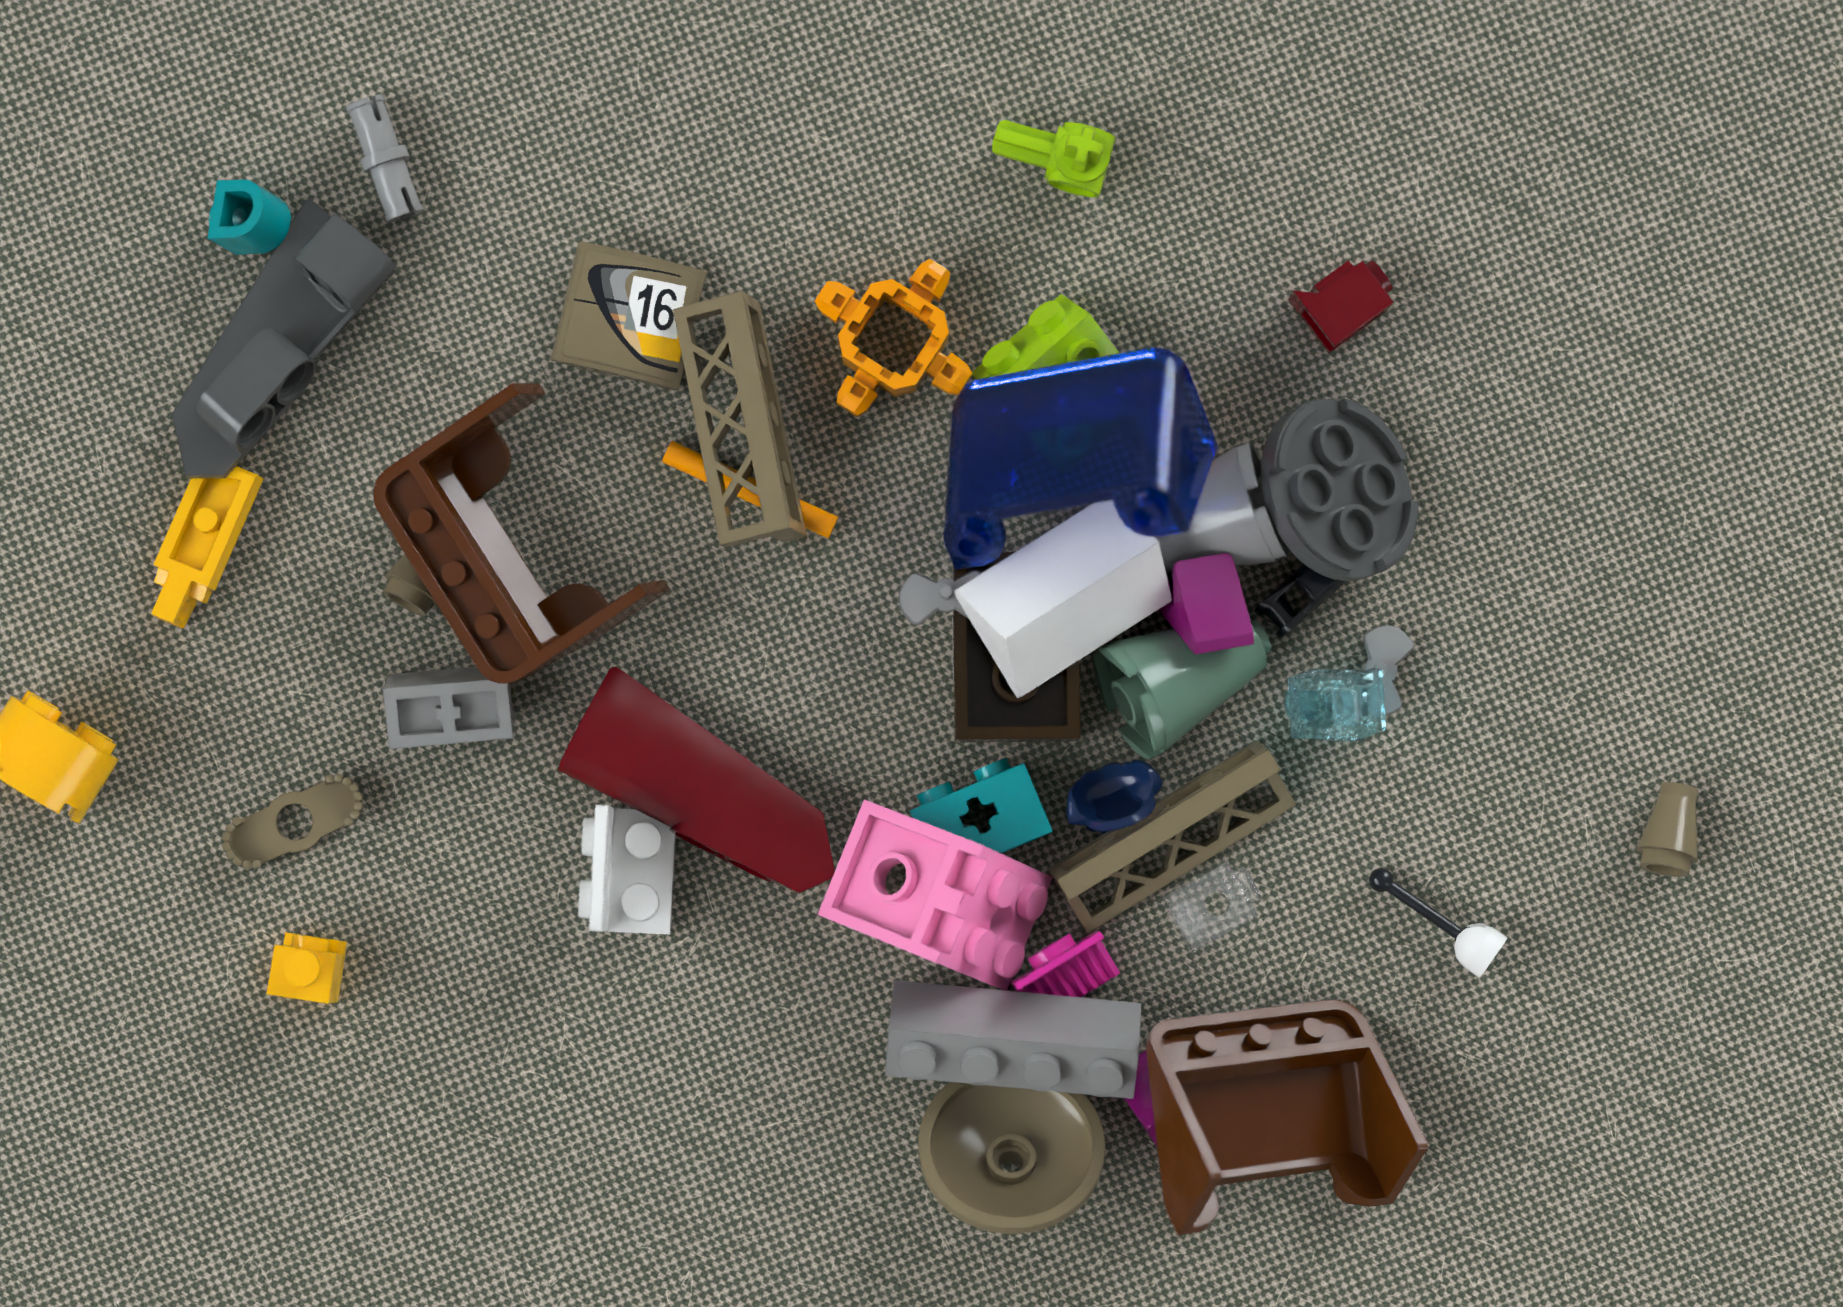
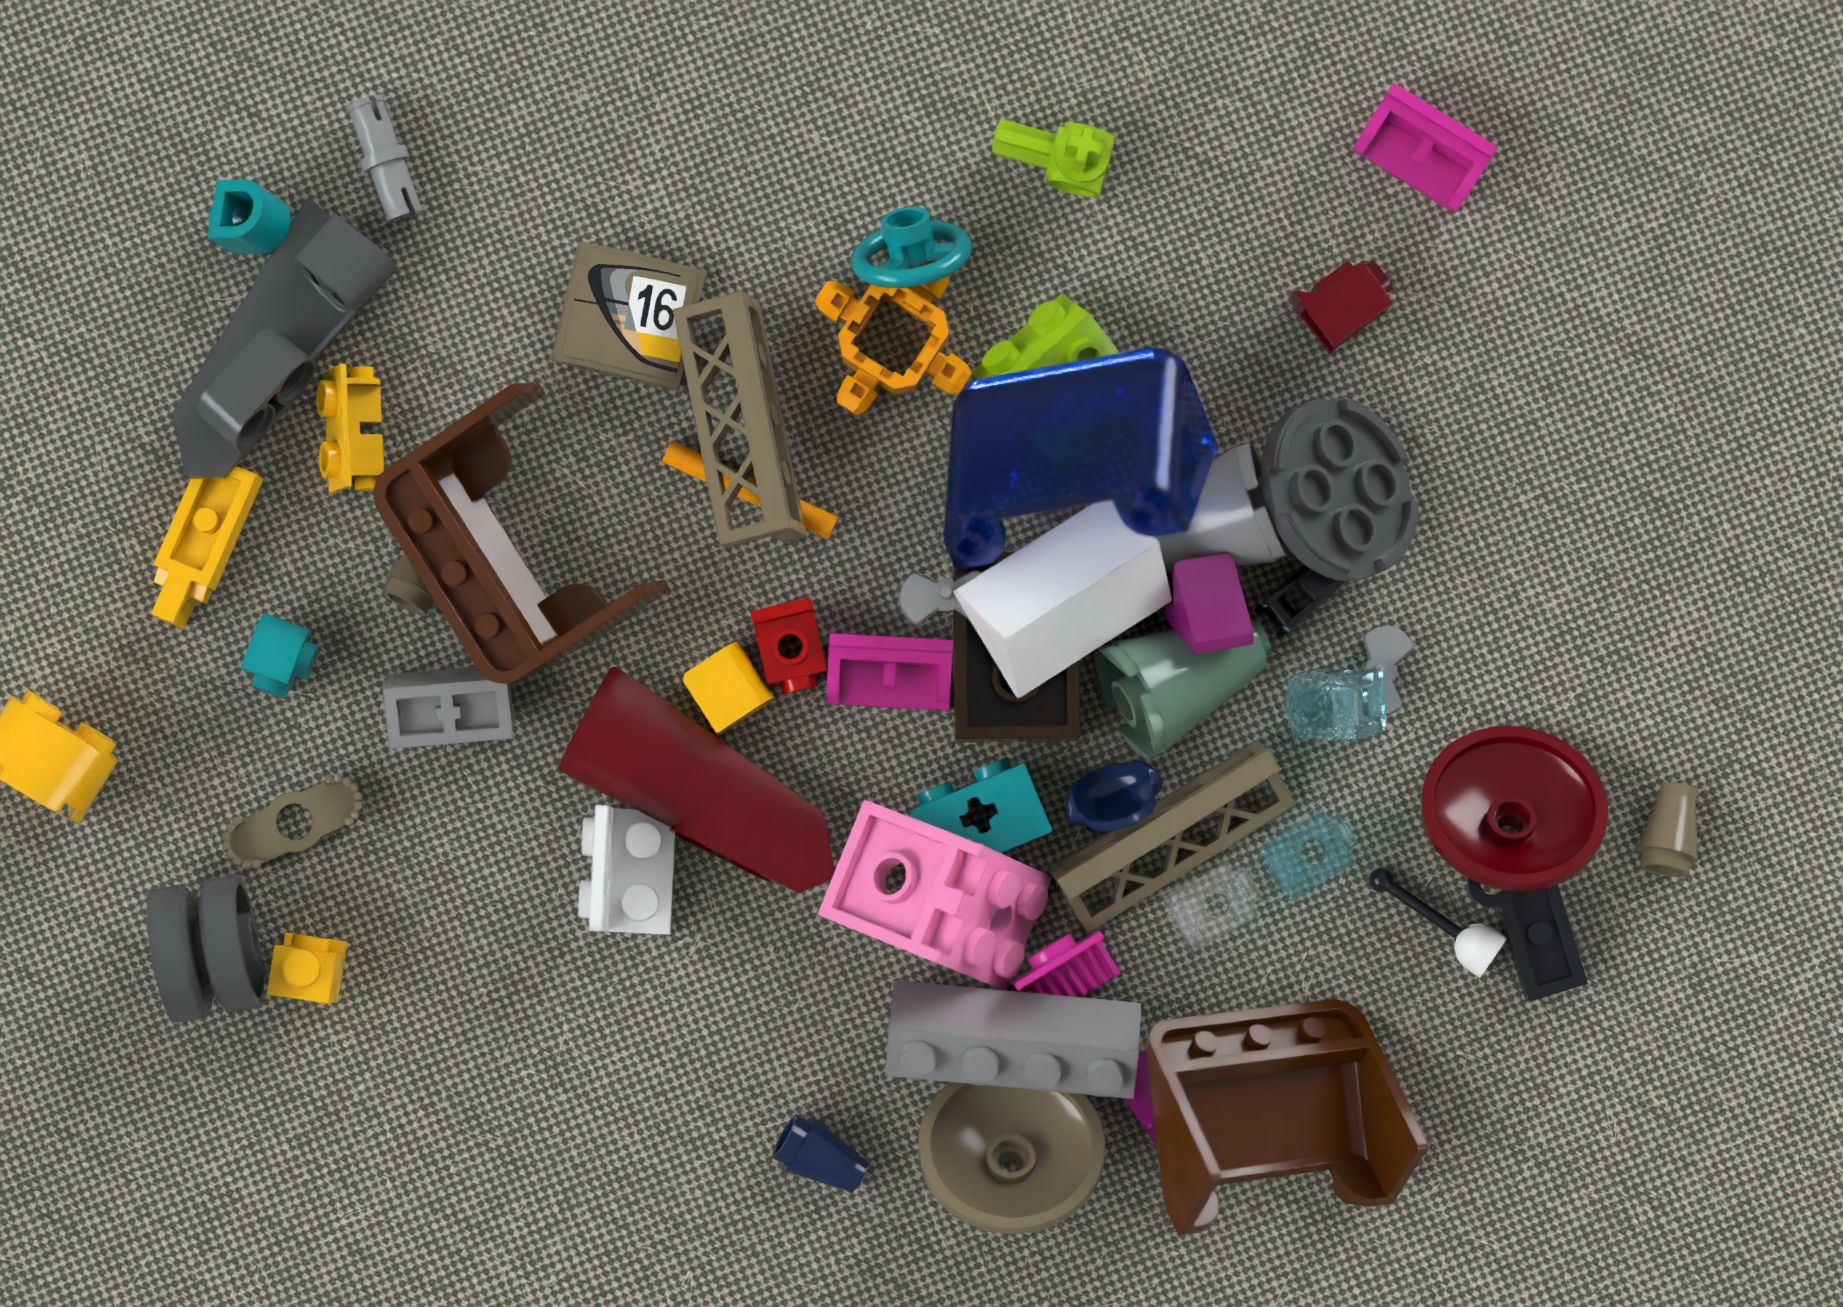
none -> dark grey wheel [147,874,264,1023]
none -> teal plate [240,613,319,699]
none -> yellow hinge [316,364,384,494]
none -> yellow piece [683,641,775,736]
none -> red brick [750,597,827,695]
none -> dark blue cone [772,1114,869,1193]
none -> dark pink hinge [826,633,953,711]
none -> teal piece [851,207,972,288]
none -> clear light blue brick [1256,809,1357,901]
none -> dark pink hinge [1352,82,1498,214]
none -> dark red dish [1421,726,1608,891]
none -> black hinge [1466,877,1588,1002]

